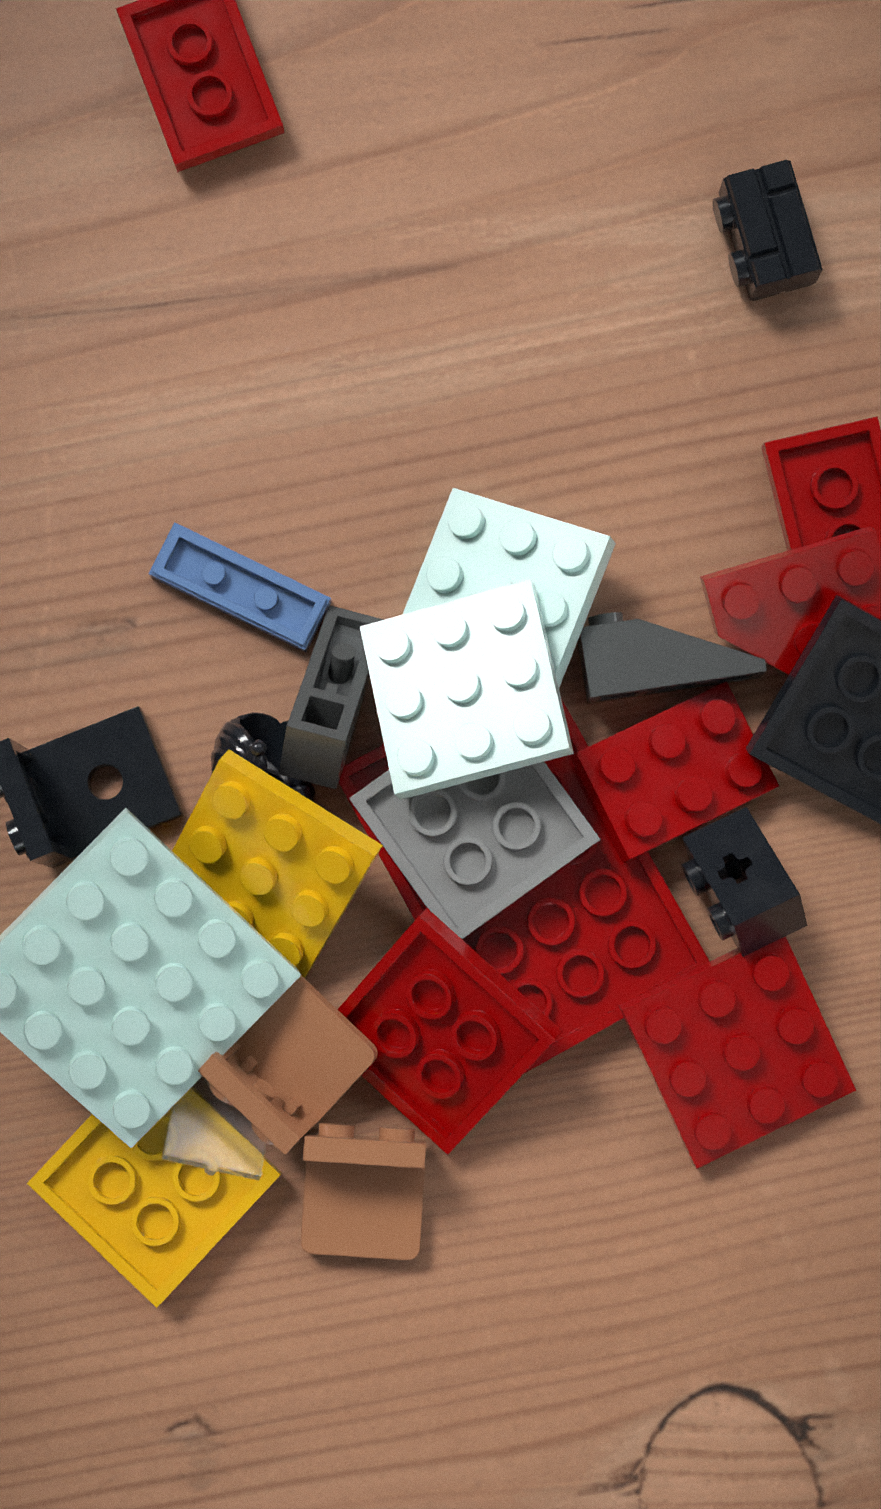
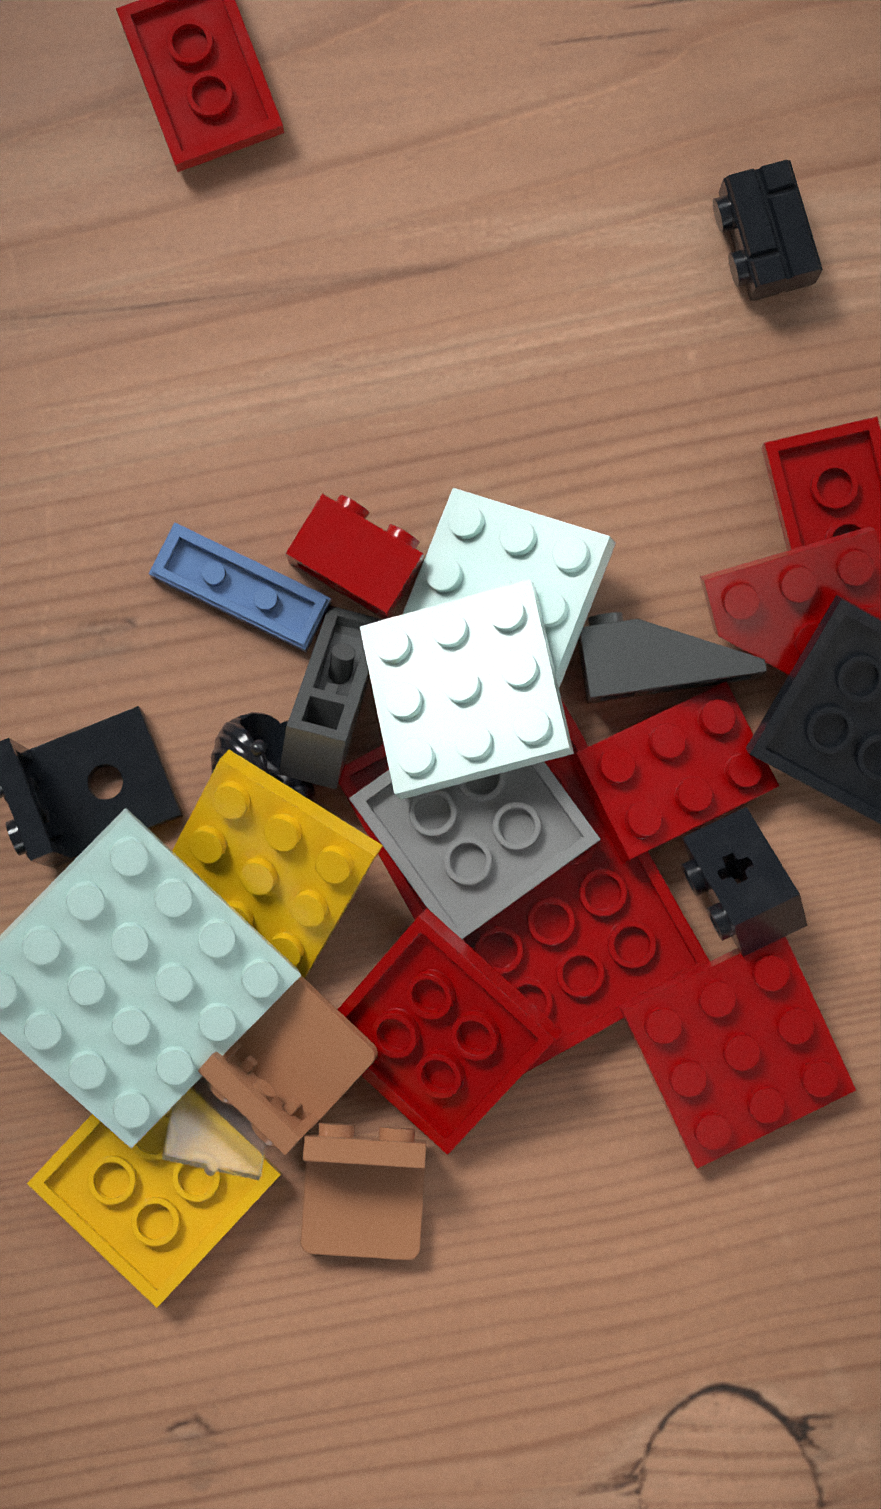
none -> red brick [286,493,424,620]

